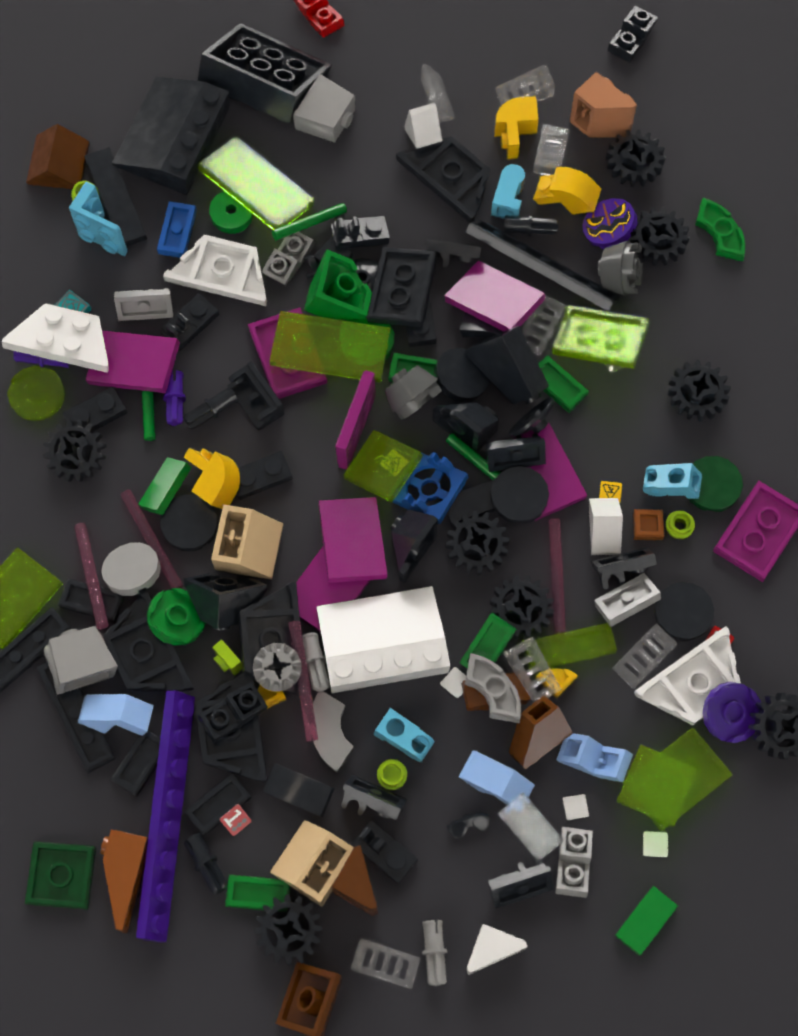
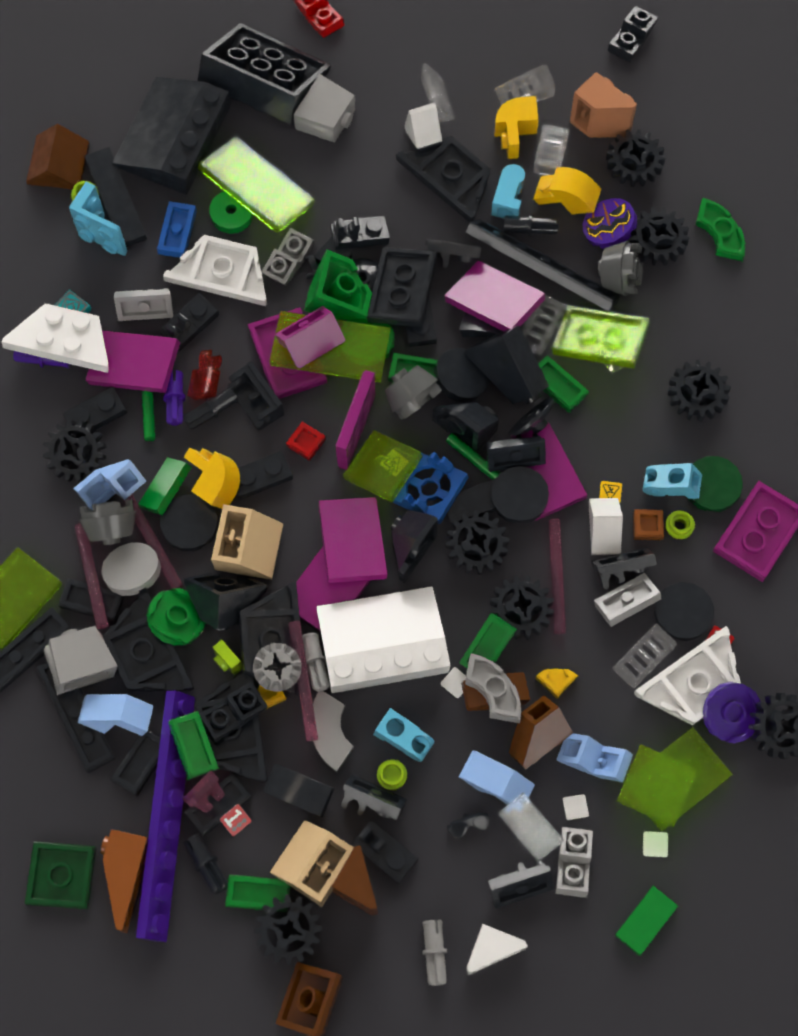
clear neon green tile [7,366,65,421] -> none
green bar [272,203,347,241] -> none
clear slope [351,938,421,990] -> none
clear slope [503,637,562,702] -> none
clear neon green tile [523,623,617,672] -> none
none -> light blue slope [73,459,146,510]
none -> dark grey cone [78,499,137,545]
none -> green tile [168,711,219,780]
none -> clear pink tile [183,770,224,813]
none -> clear red plate [187,349,222,400]
none -> magenta panel [275,306,345,368]
none -> red tile [286,421,326,461]

